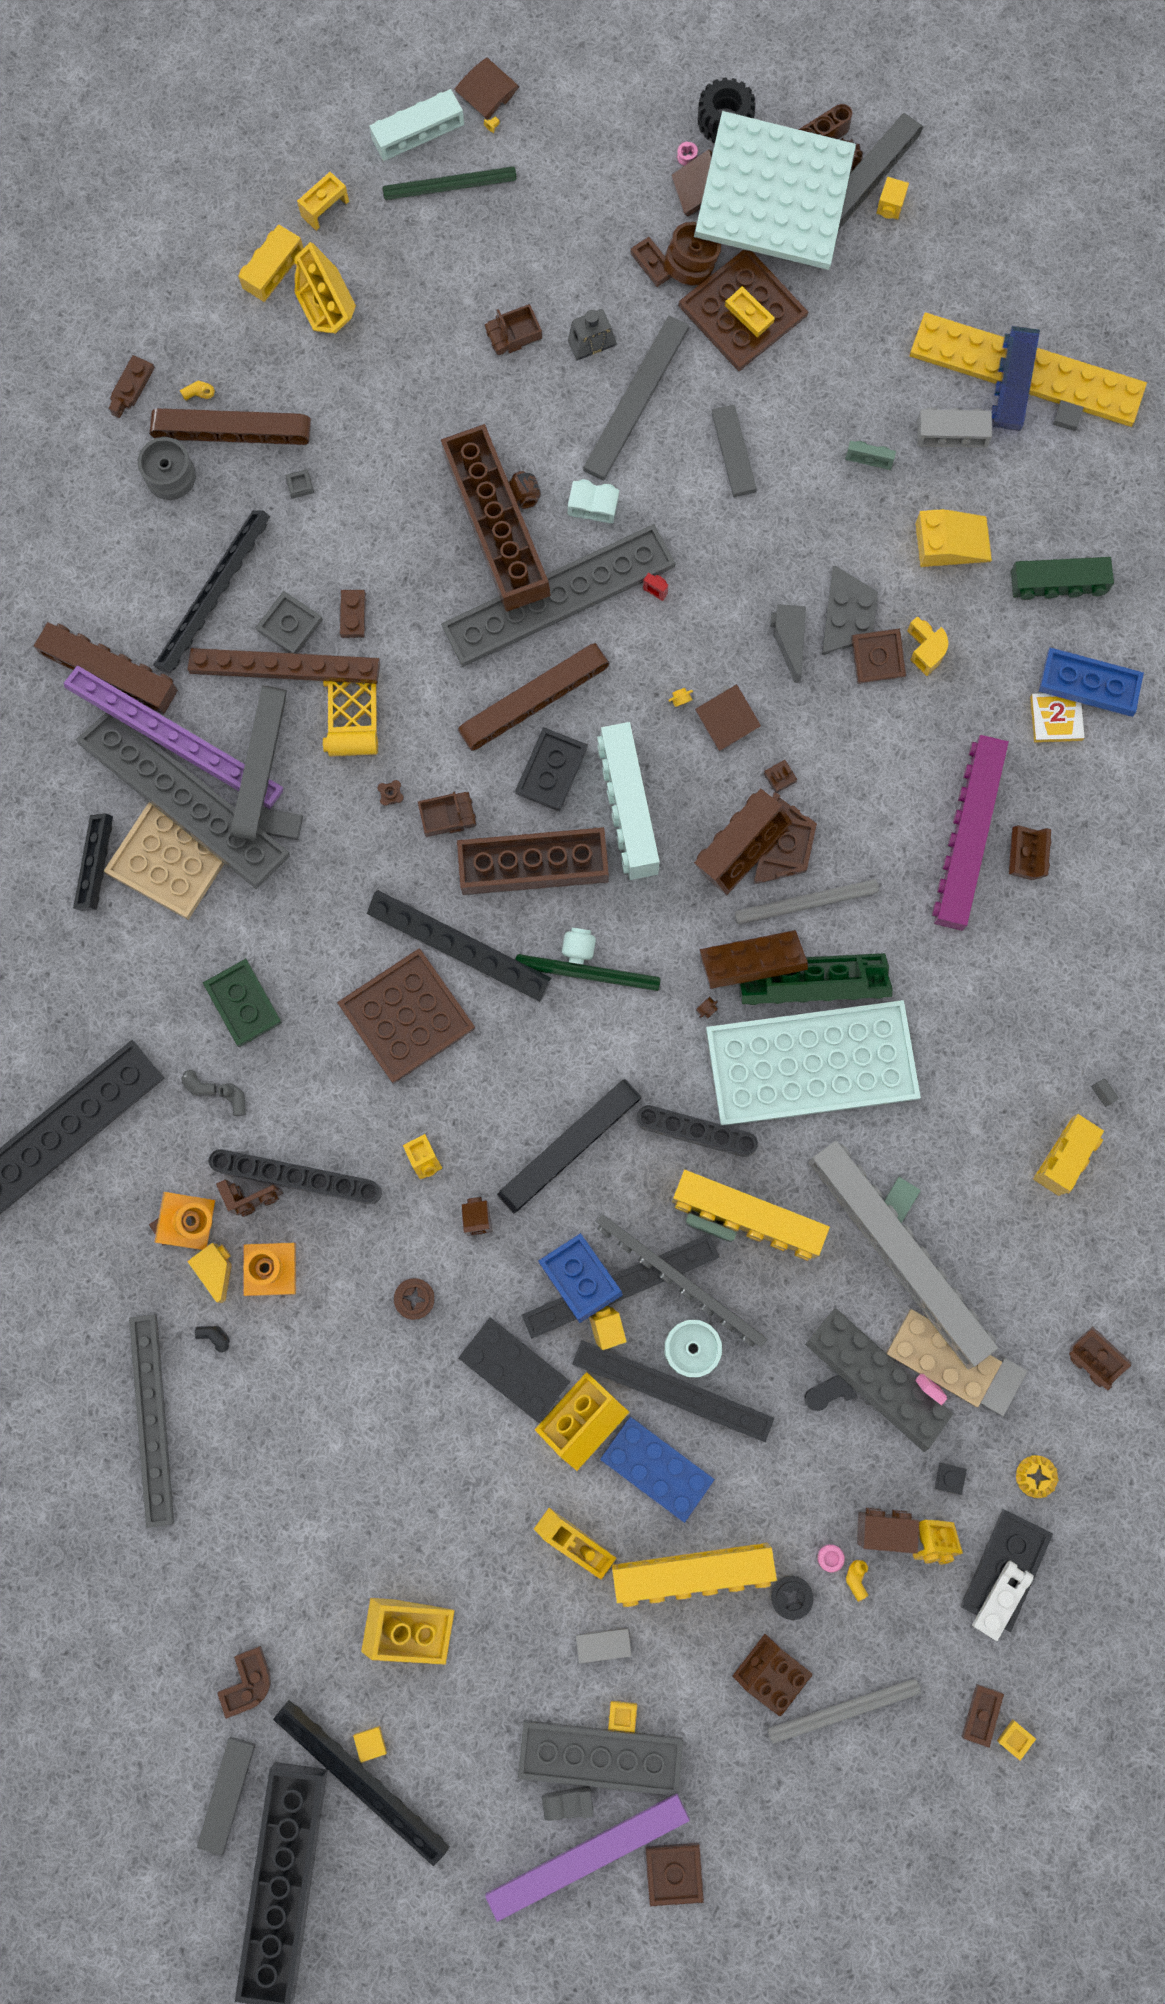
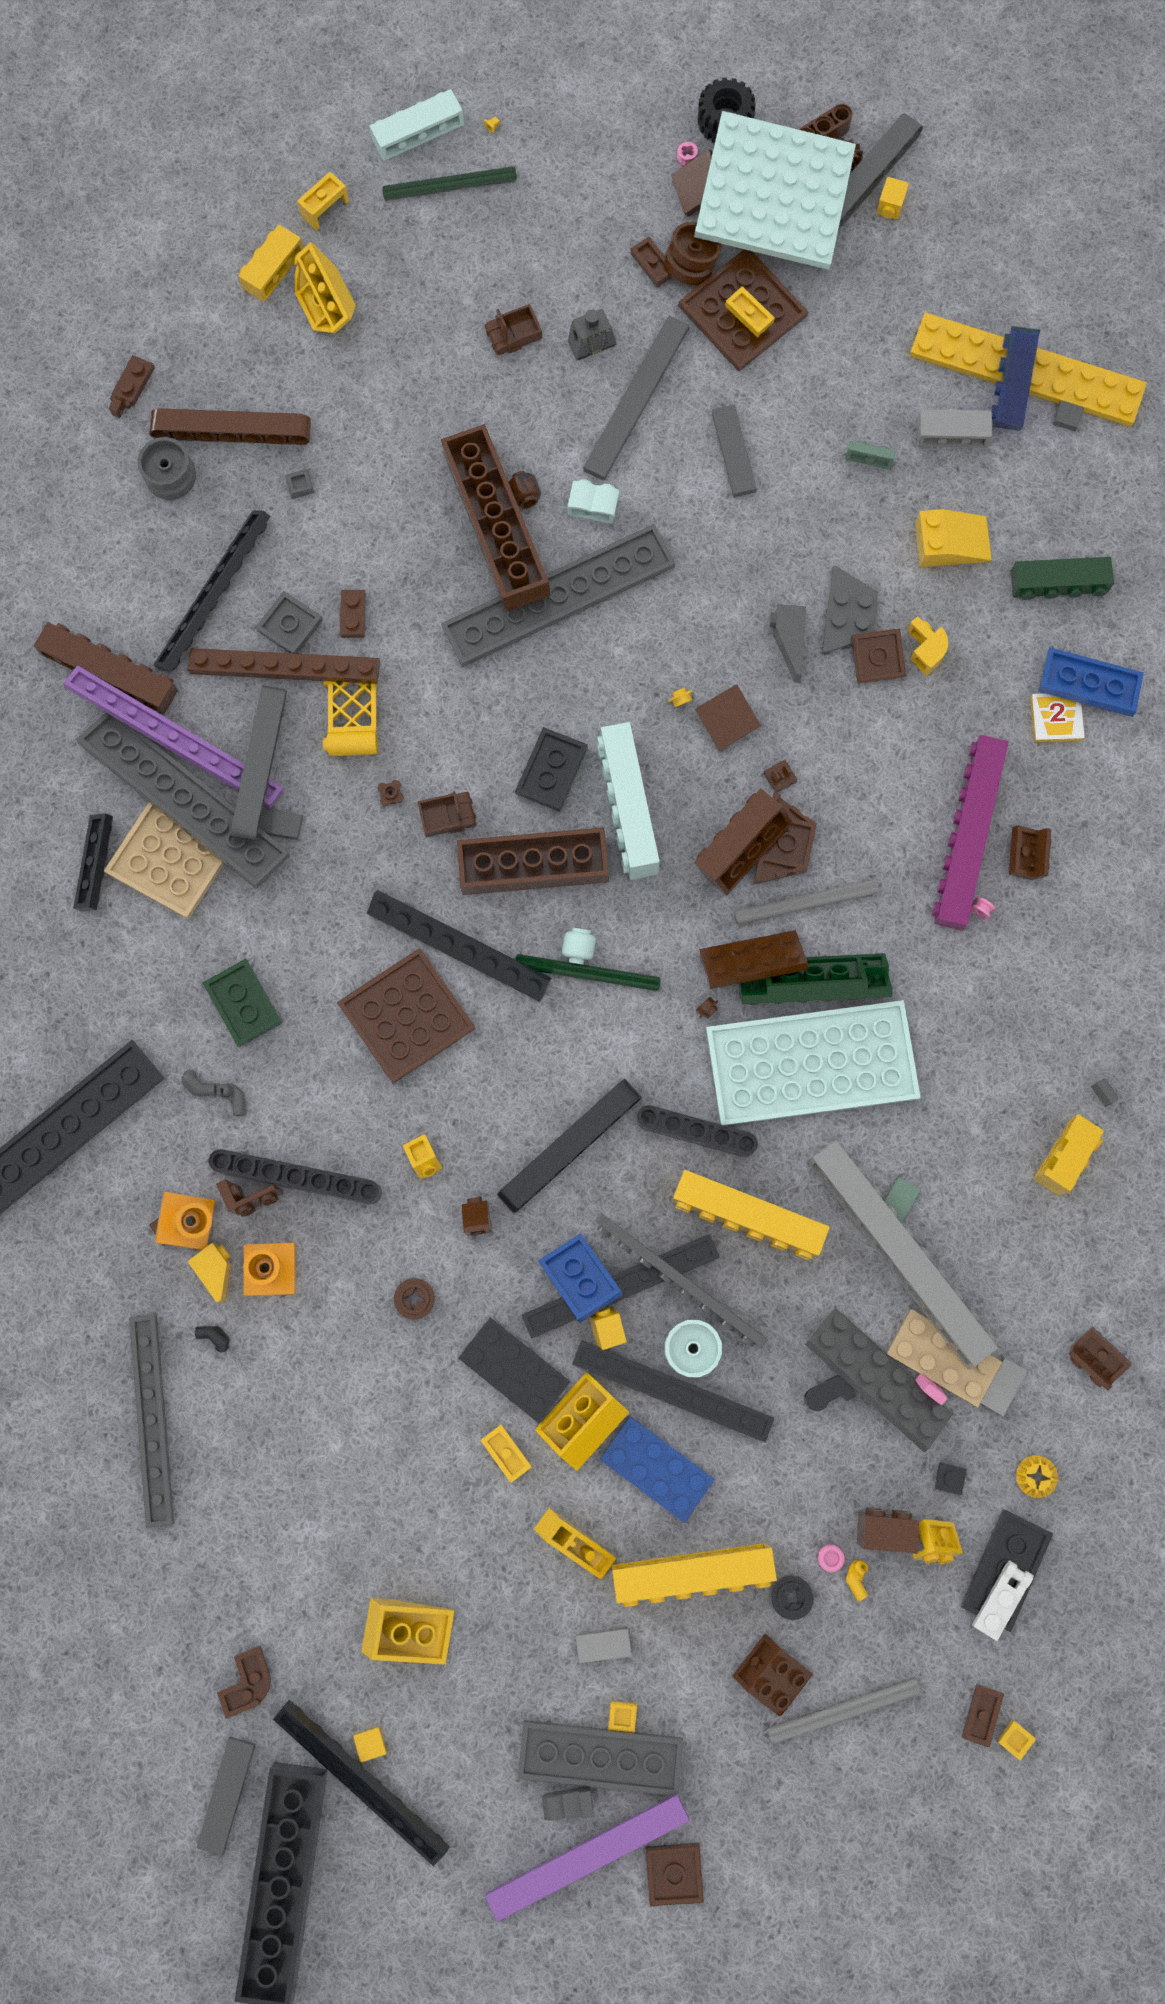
yellow arm [179,380,215,401] -> none
reddish brown slope [454,57,519,120] -> none
reddish brown beam [458,643,610,751] -> none
red plate [643,572,669,601] -> none
sand green tile [685,1213,737,1242] -> none
none -> yellow plate [480,1424,532,1483]
none -> bright pink bush [971,897,995,920]

